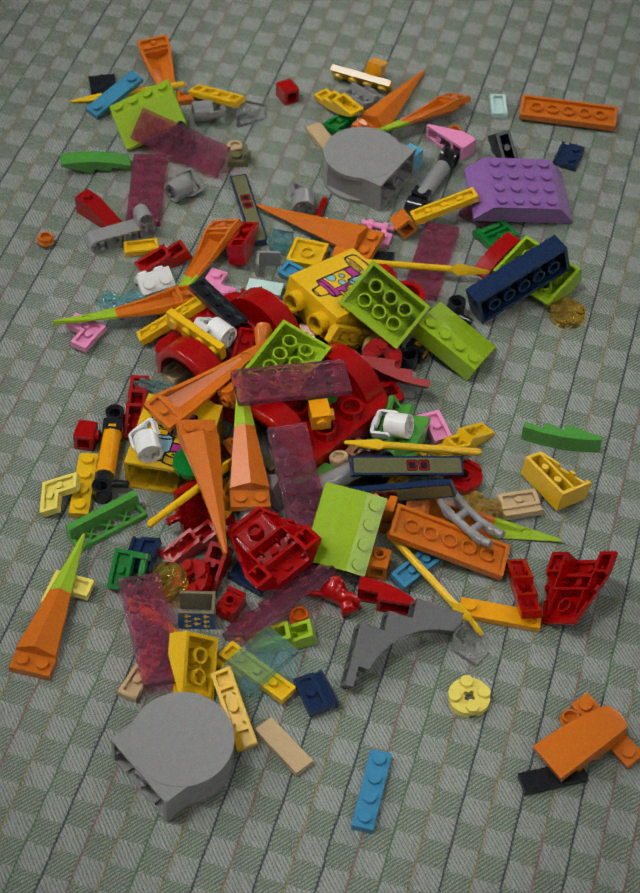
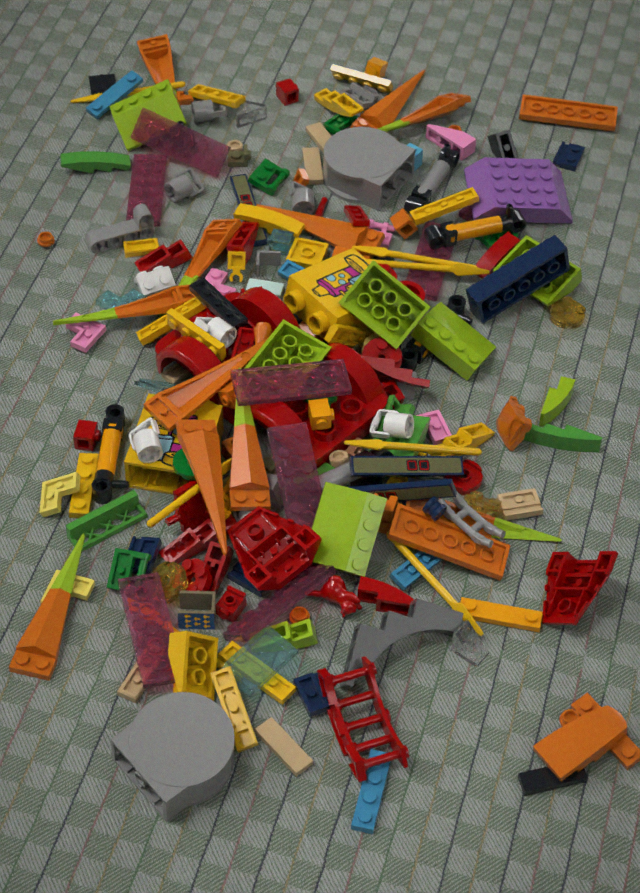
red slope [75,189,123,228] -> none
red slope [123,375,150,439] -> none
orange brick [366,546,392,581] -> none
light yellow plate [448,675,491,718] -> none
light aqua tile [489,94,508,119] -> none
red slope [506,558,542,619] -> none
yellow wedge [521,451,592,511] -> none
none -> yellow plate [228,251,246,282]
none -> yellow slope [233,203,305,237]
none -> green plate [248,158,290,196]
none -> orange plate [293,168,309,186]
none -> tan tile [302,147,324,185]
none -> red fence [317,656,409,782]
none -> red tile [344,205,370,227]
none -> yellow piece [352,246,478,268]
none -> dark blue wheel [422,496,447,522]
none -> piece [424,204,527,249]
none -> orange slope [496,396,532,451]
none -> lime slope [539,376,575,427]

